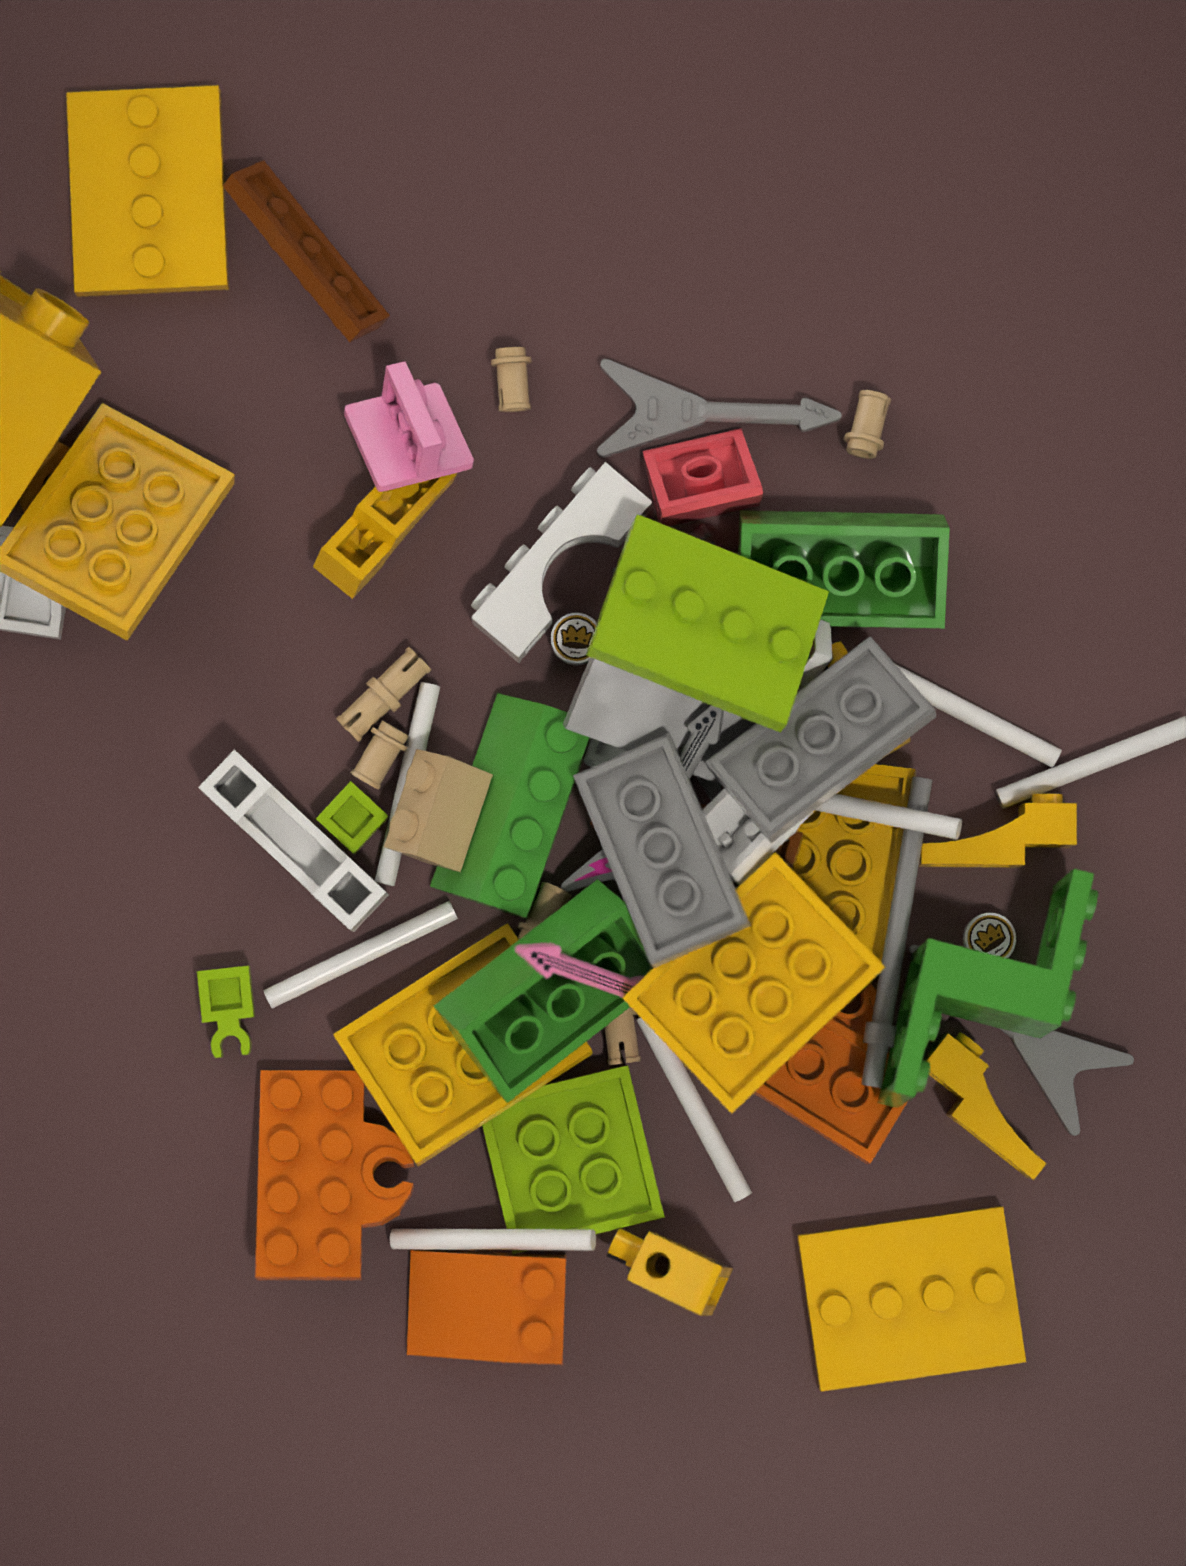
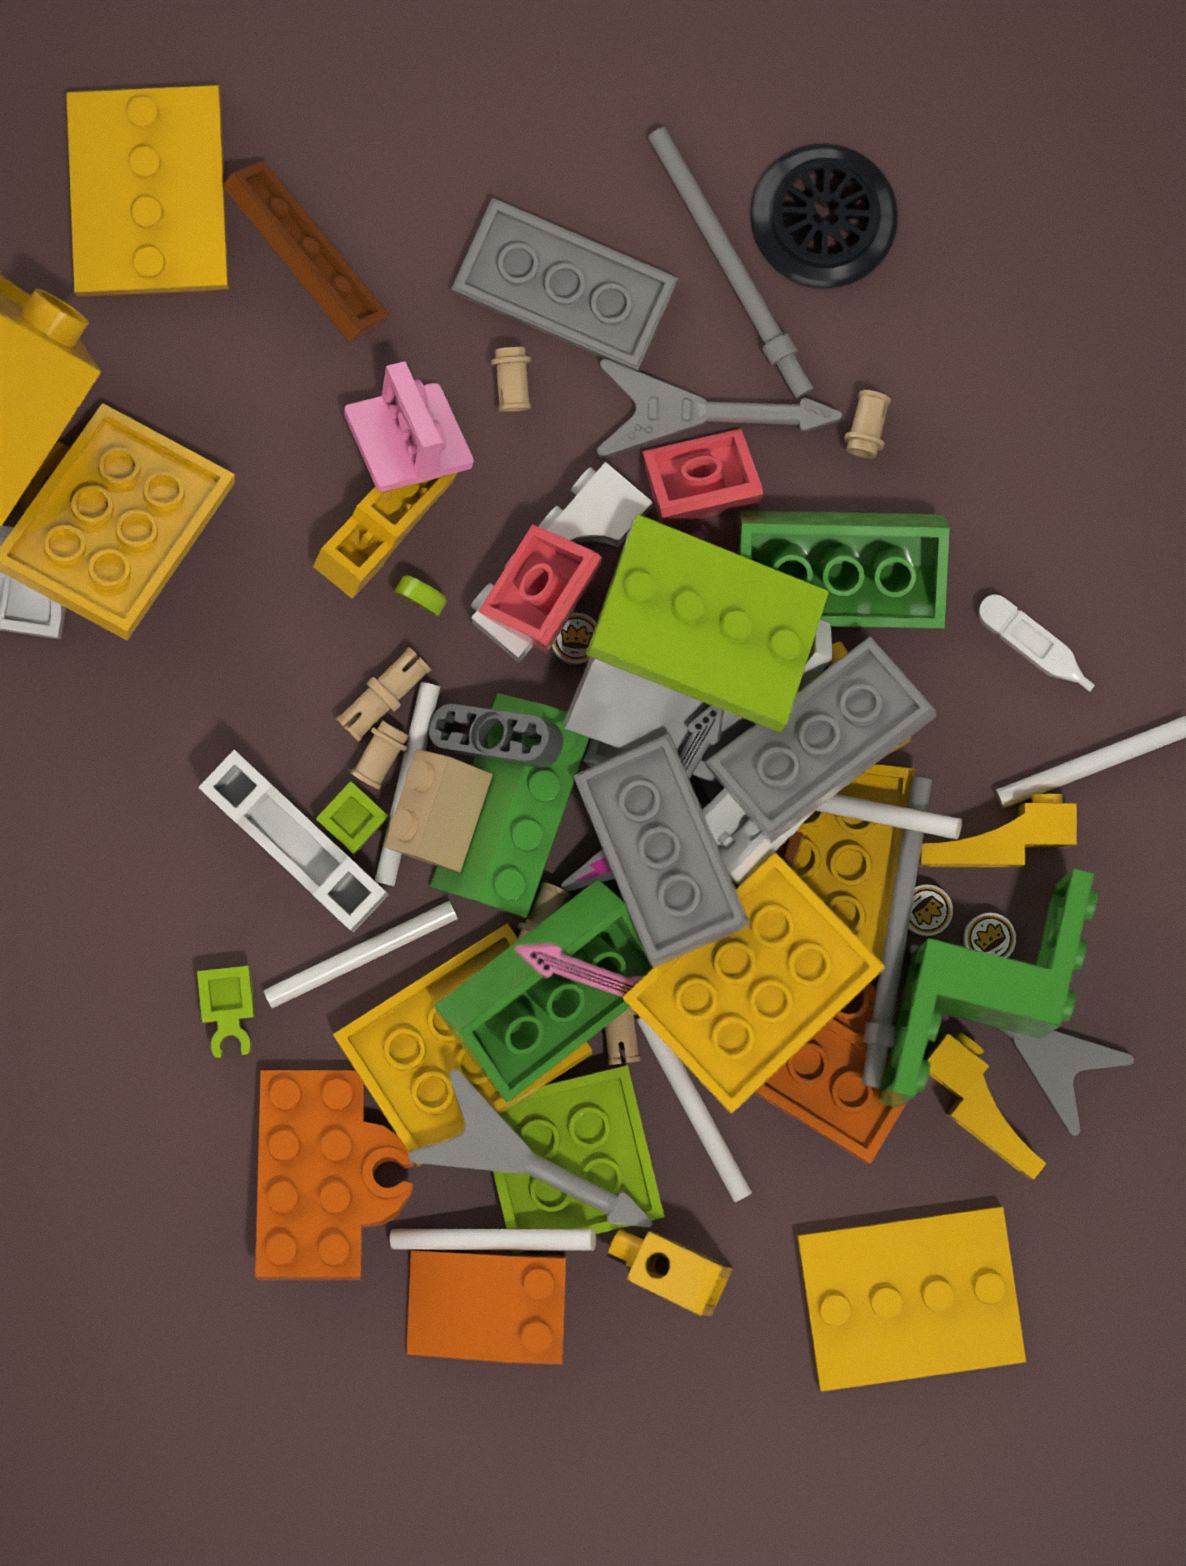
white bar [894,663,1062,768] -> none
none -> lime tile [394,575,447,617]
none -> light grey piece [408,1069,652,1227]
none -> dark grey beam [429,704,563,768]
none -> light grey tile [451,198,678,371]
none -> coral slope [478,524,602,654]
none -> light grey bar [648,127,814,399]
none -> black piece [751,144,898,288]
none -> tile [908,884,953,937]
none -> white piece [977,595,1095,692]

